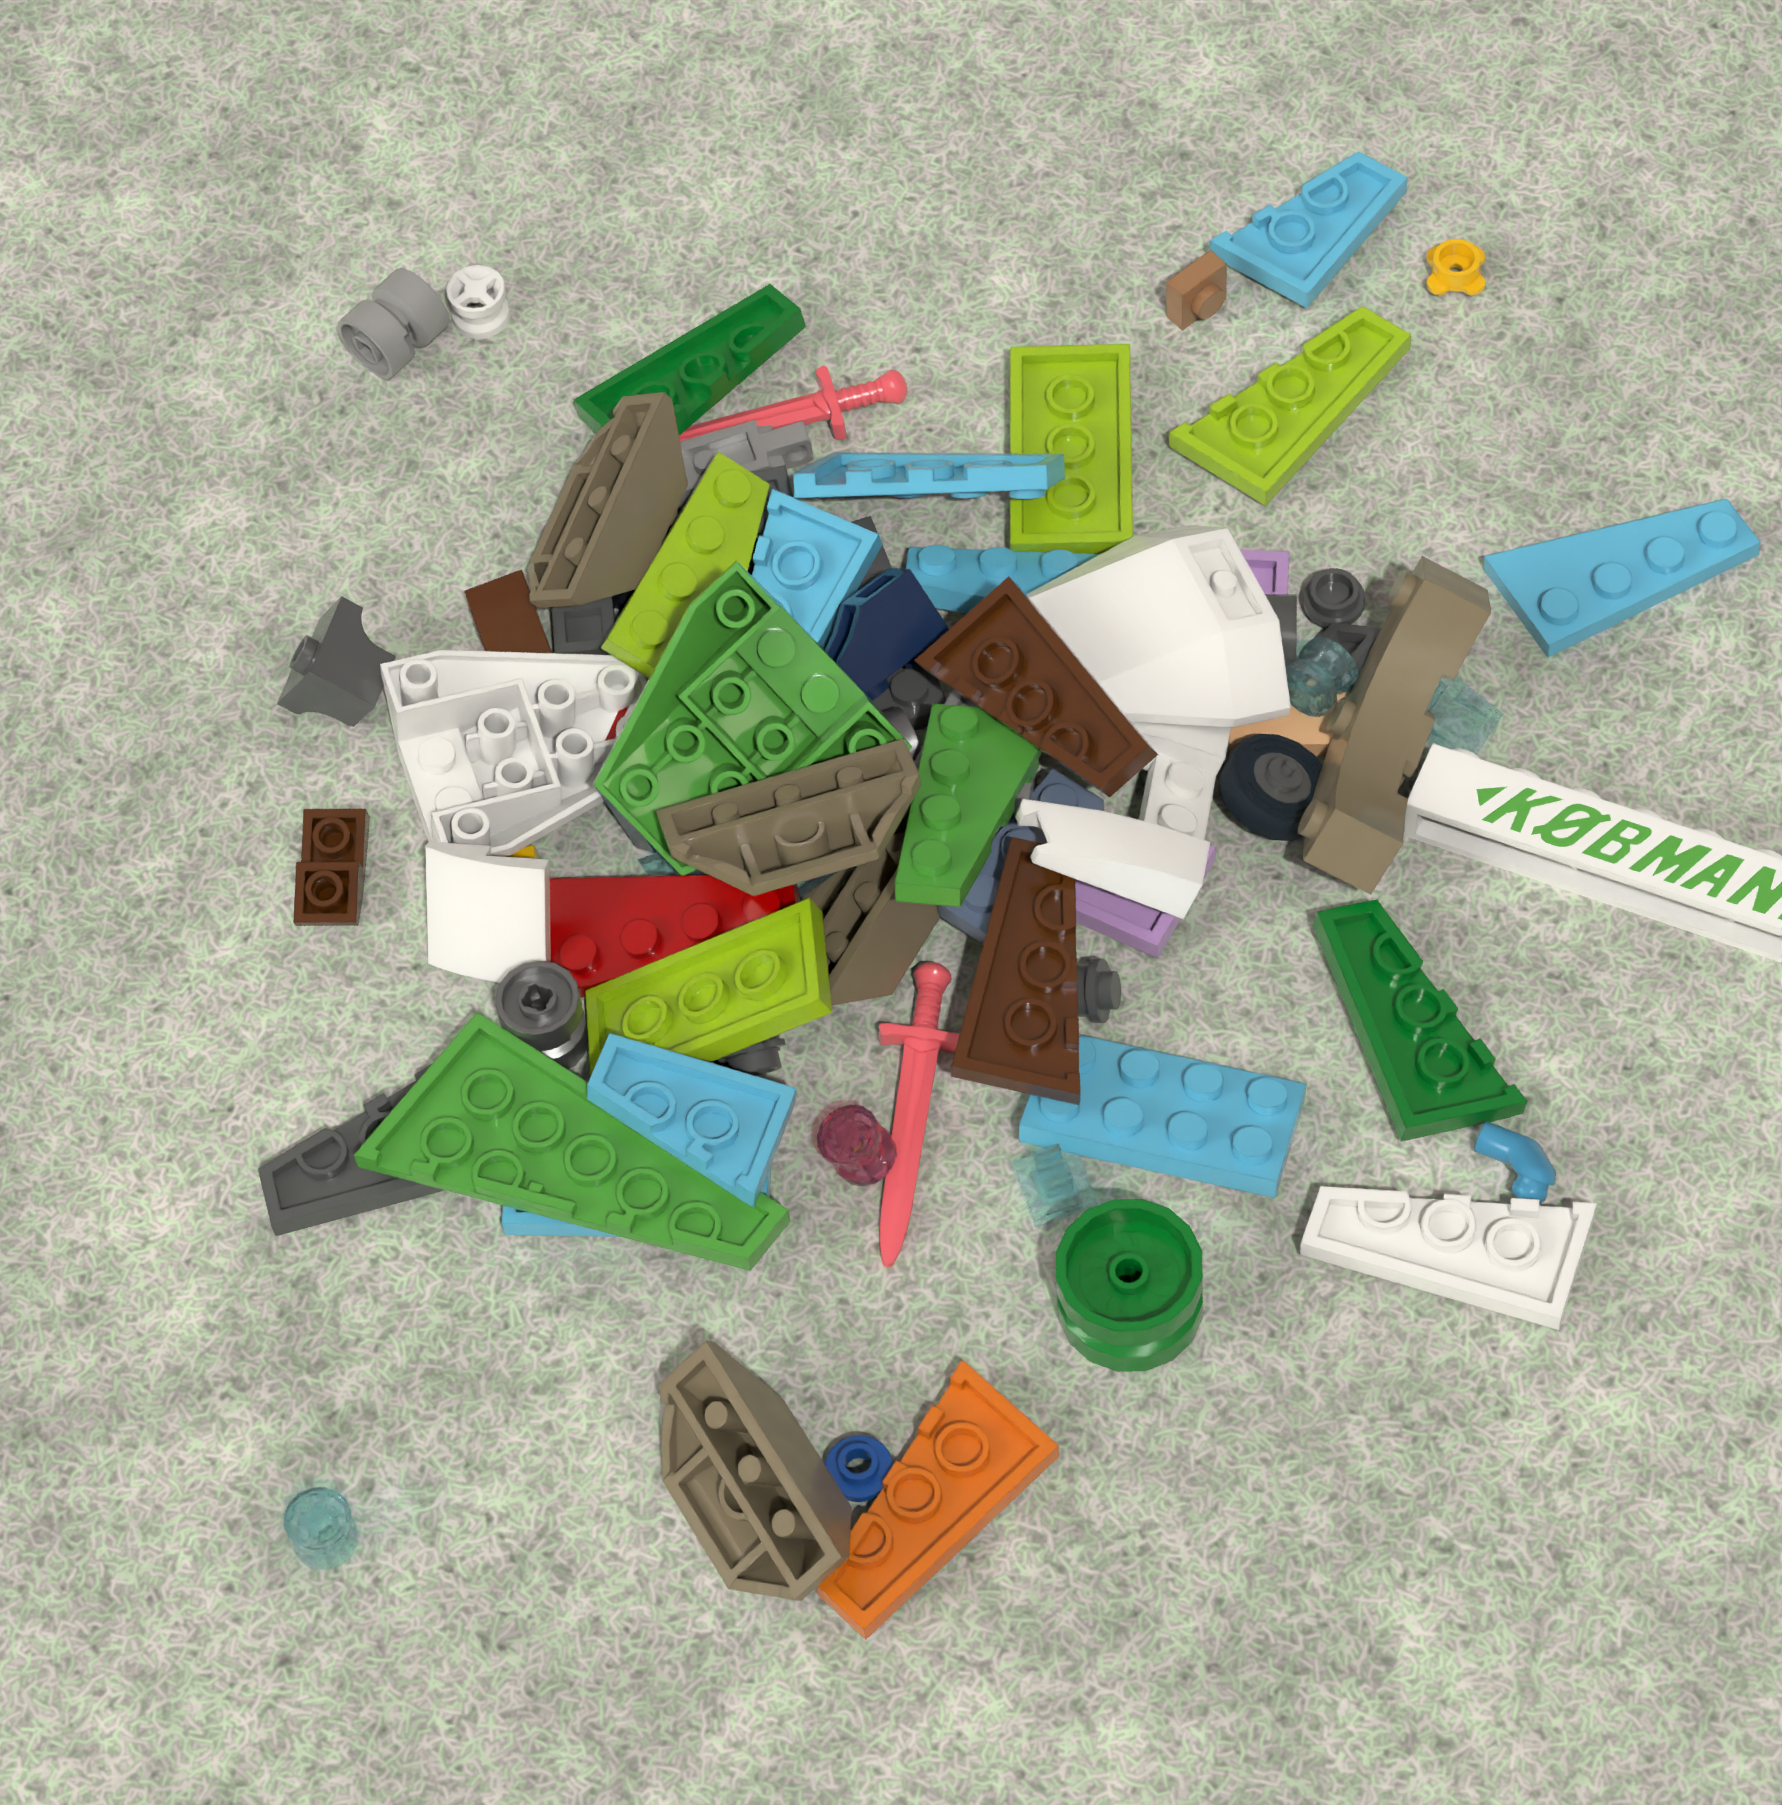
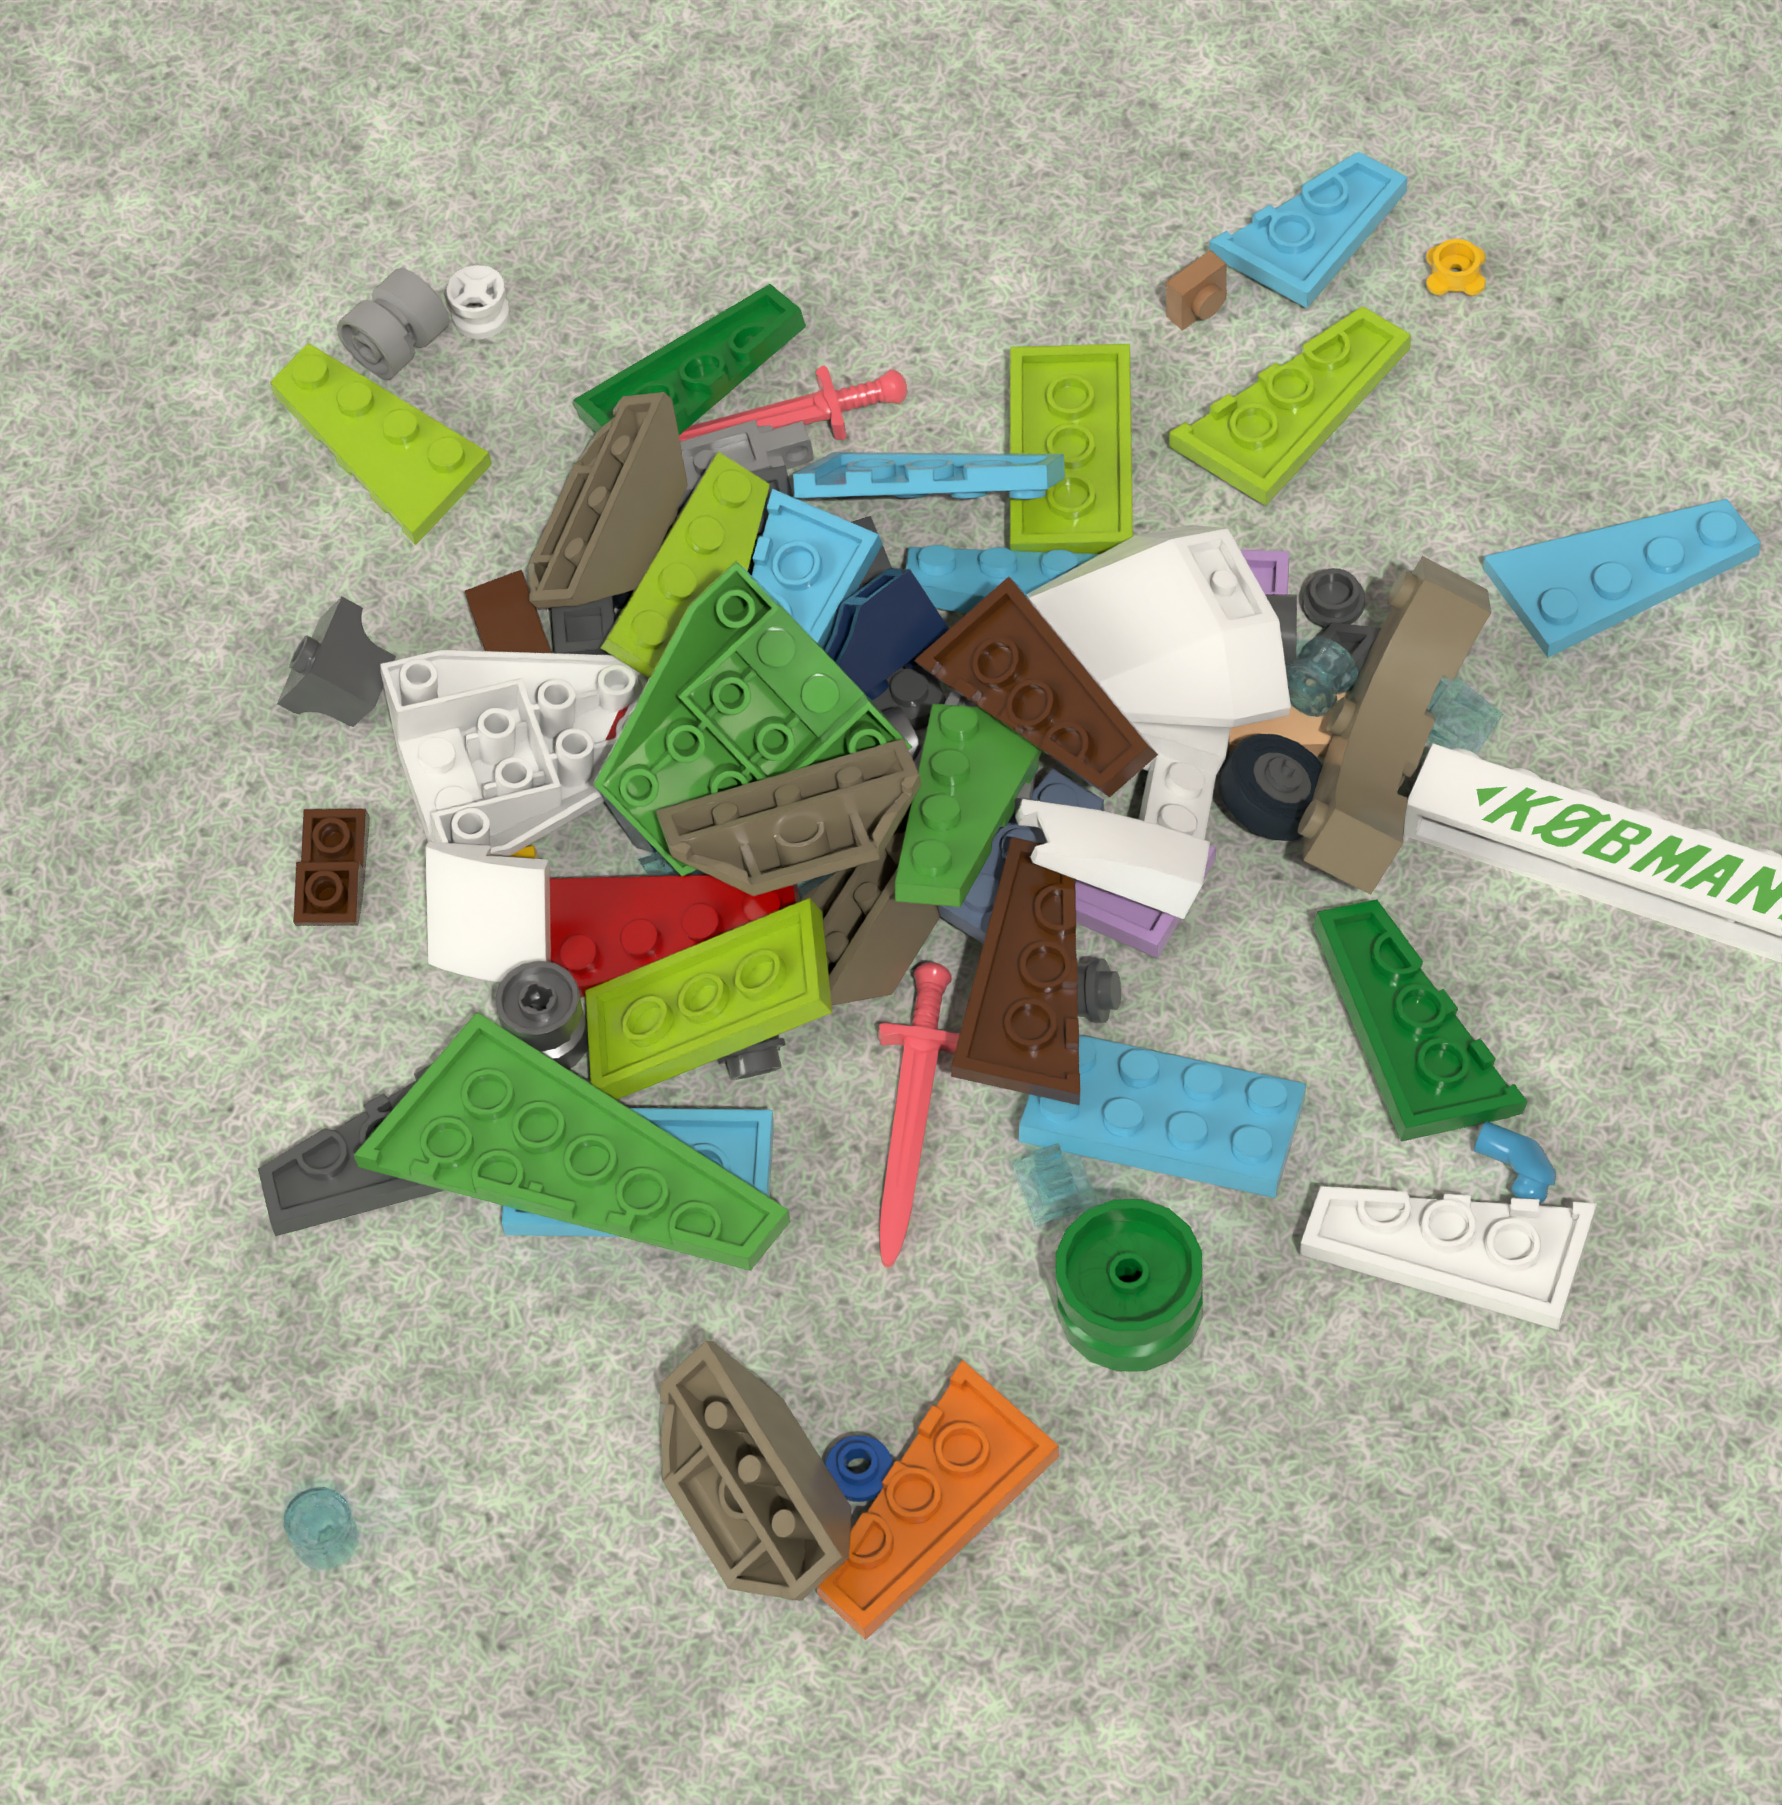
medium azure wing [587,1033,797,1208] -> none
clear pink wheel [817,1105,897,1186] -> none
none -> lime wing [270,343,492,546]

